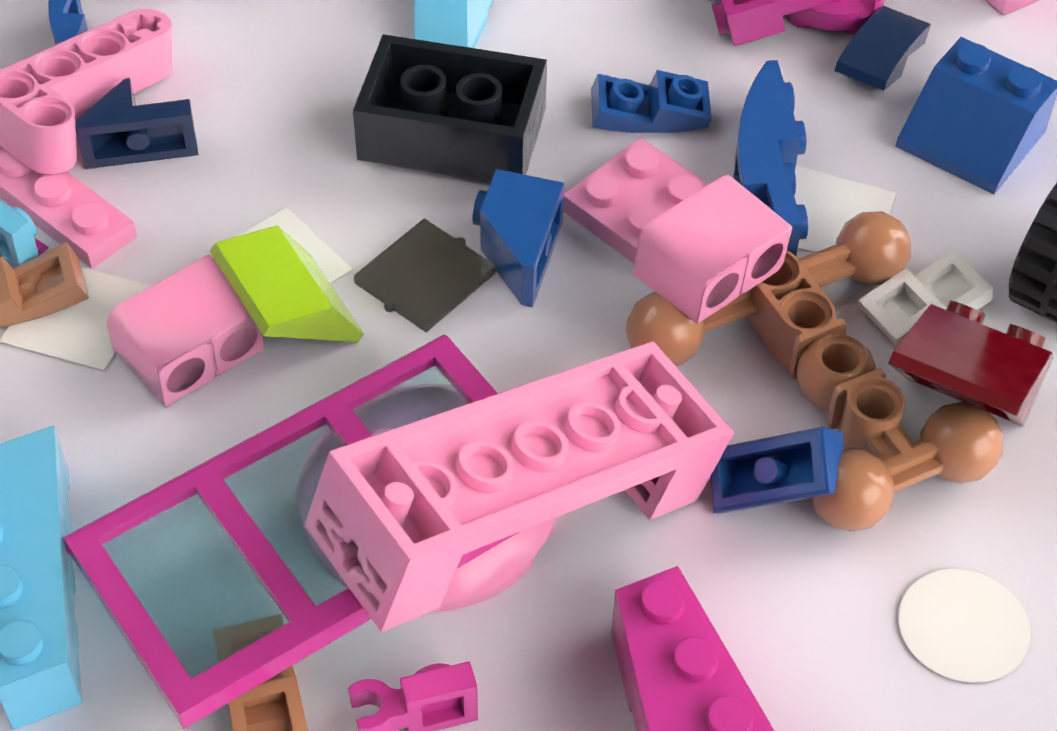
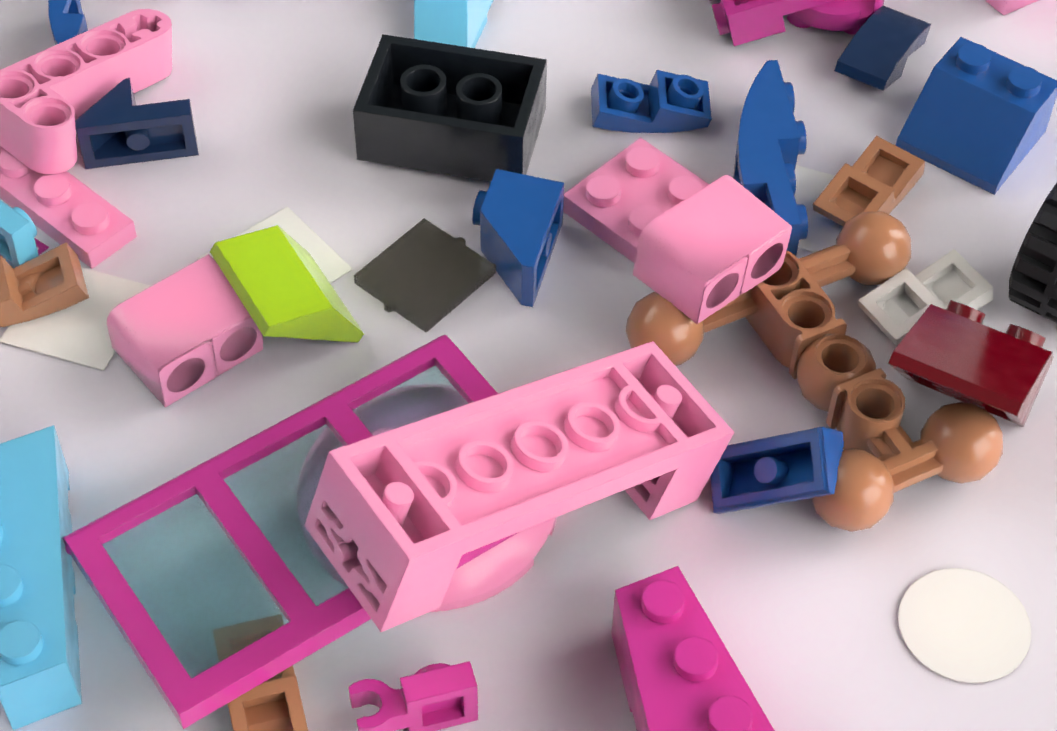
none -> nougat slope [813,135,925,226]

